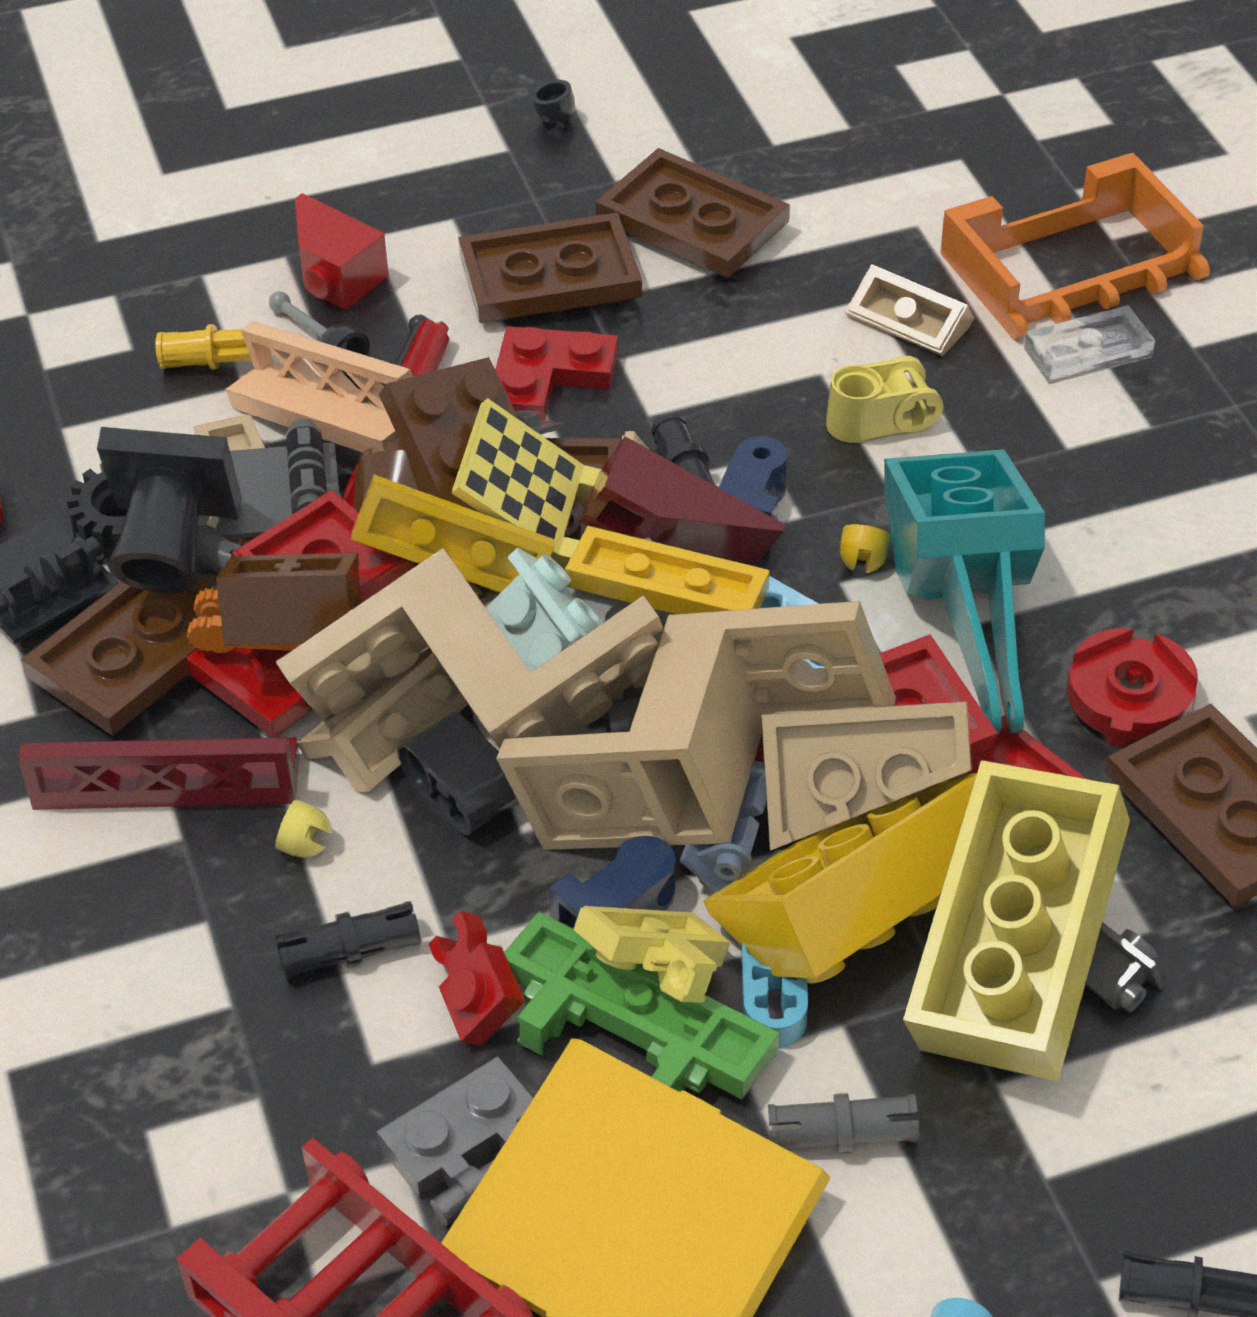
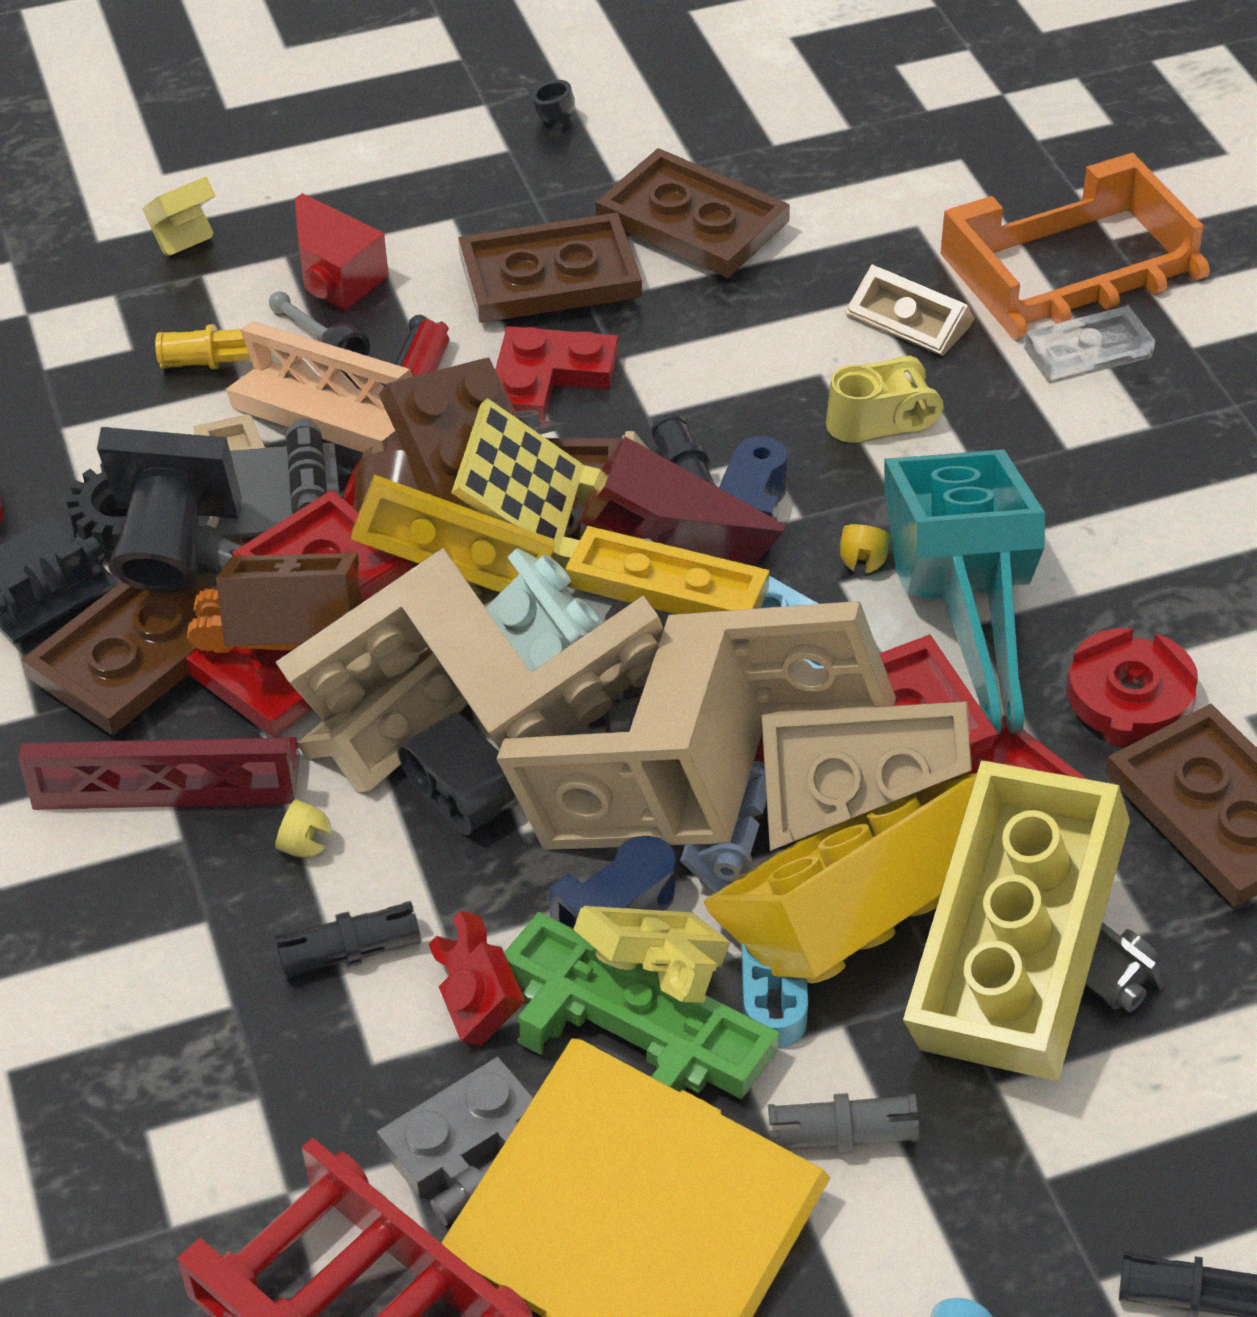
none -> light yellow bracket [142,176,216,256]

